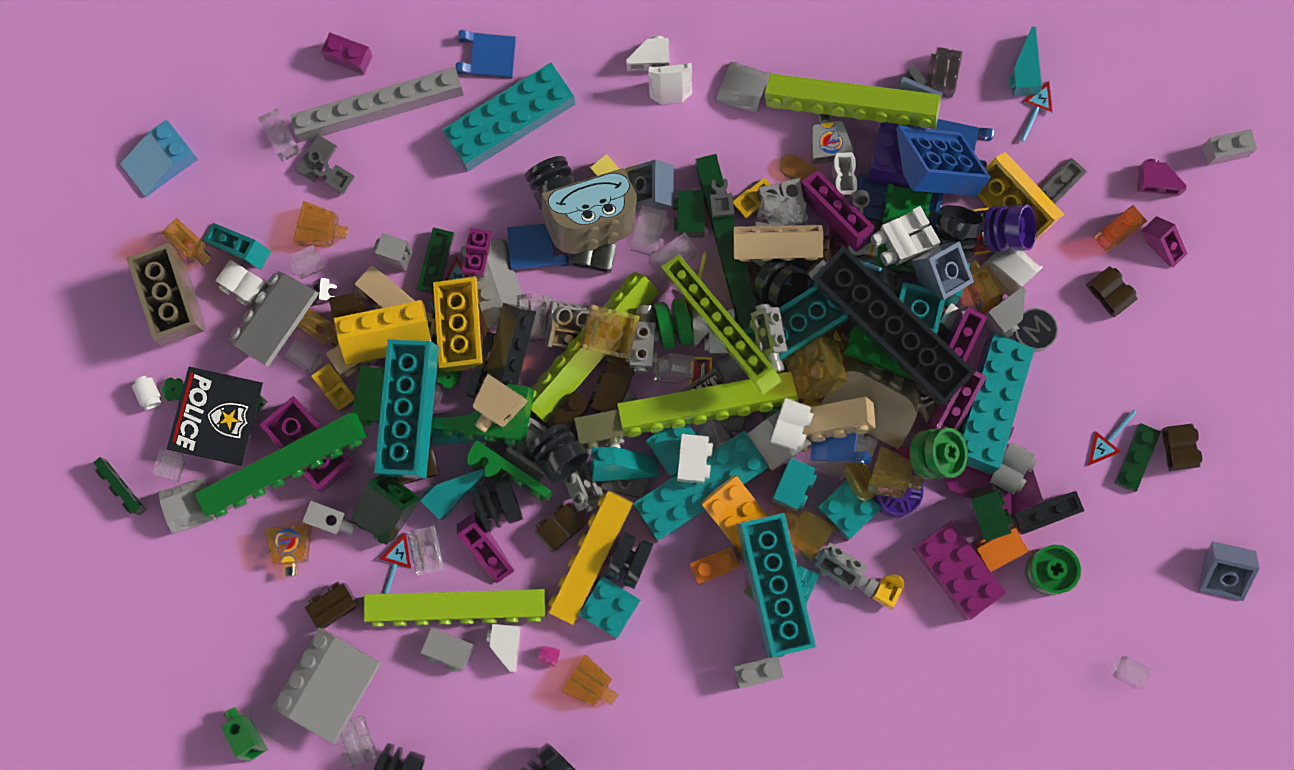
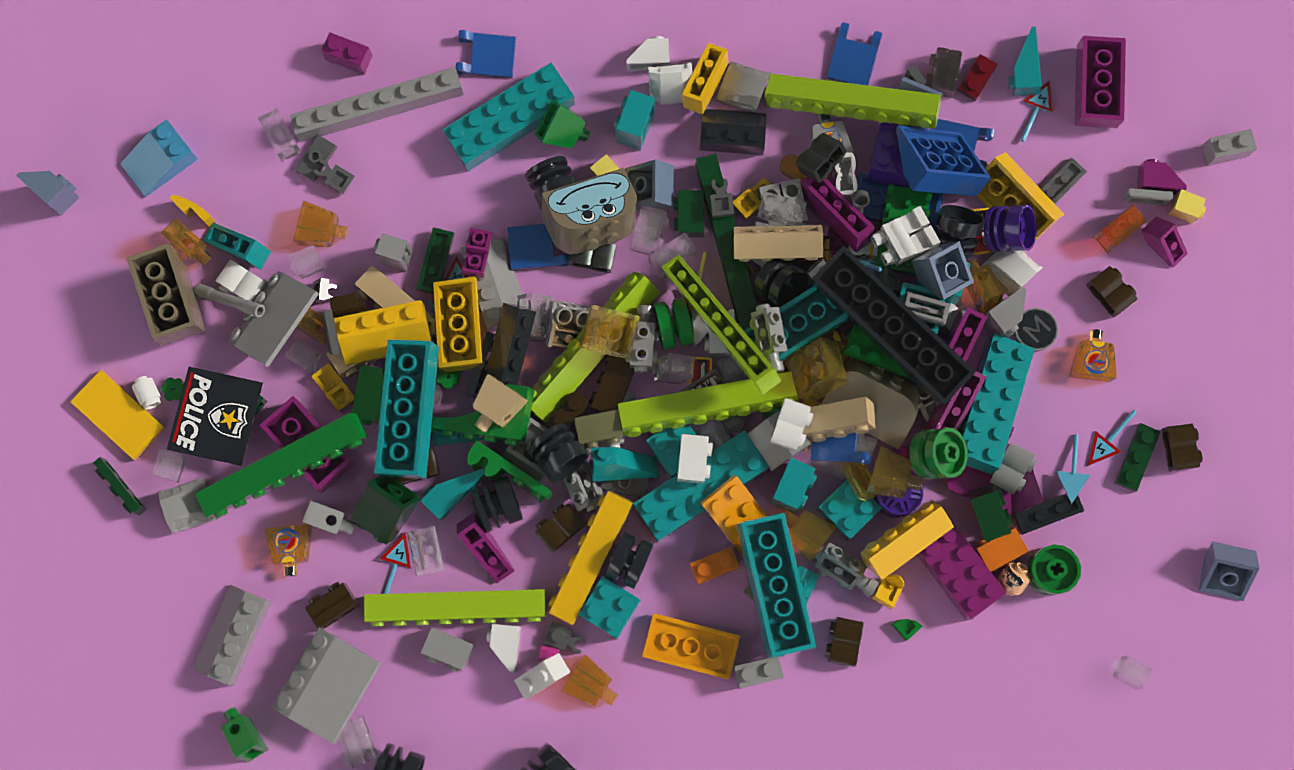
none -> sand blue slope [16,171,79,215]
none -> yellow tile [70,370,165,460]
none -> yellow slope [169,194,216,227]
none -> light grey slope [193,584,272,685]
none -> light grey piece [194,284,265,318]
none -> dark grey tile [321,310,340,355]
none -> white brick [514,653,570,700]
none -> green torso [535,98,590,148]
none -> dark grey plate [544,621,586,653]
none -> teal brick [614,90,655,150]
none -> light orange plate [642,613,740,680]
none -> yellow brick [682,43,729,115]
none -> black slope [699,109,766,155]
none -> pearl dark grey brick [796,133,847,183]
none -> dark brown brick [825,617,864,667]
none -> blue flag [827,22,882,85]
none -> yellow slope [860,500,954,580]
none -> green tile [891,619,923,641]
none -> light grey tile [904,292,951,327]
none -> dark red plate [957,54,998,101]
none -> light nougat head [998,562,1032,596]
none -> medium azure piece [1057,434,1090,504]
none -> clear yellow torso [1069,329,1117,382]
none -> magenta brick [1075,36,1126,128]
none -> light grey tile [1123,188,1173,206]
none -> light yellow brick [1168,189,1206,224]

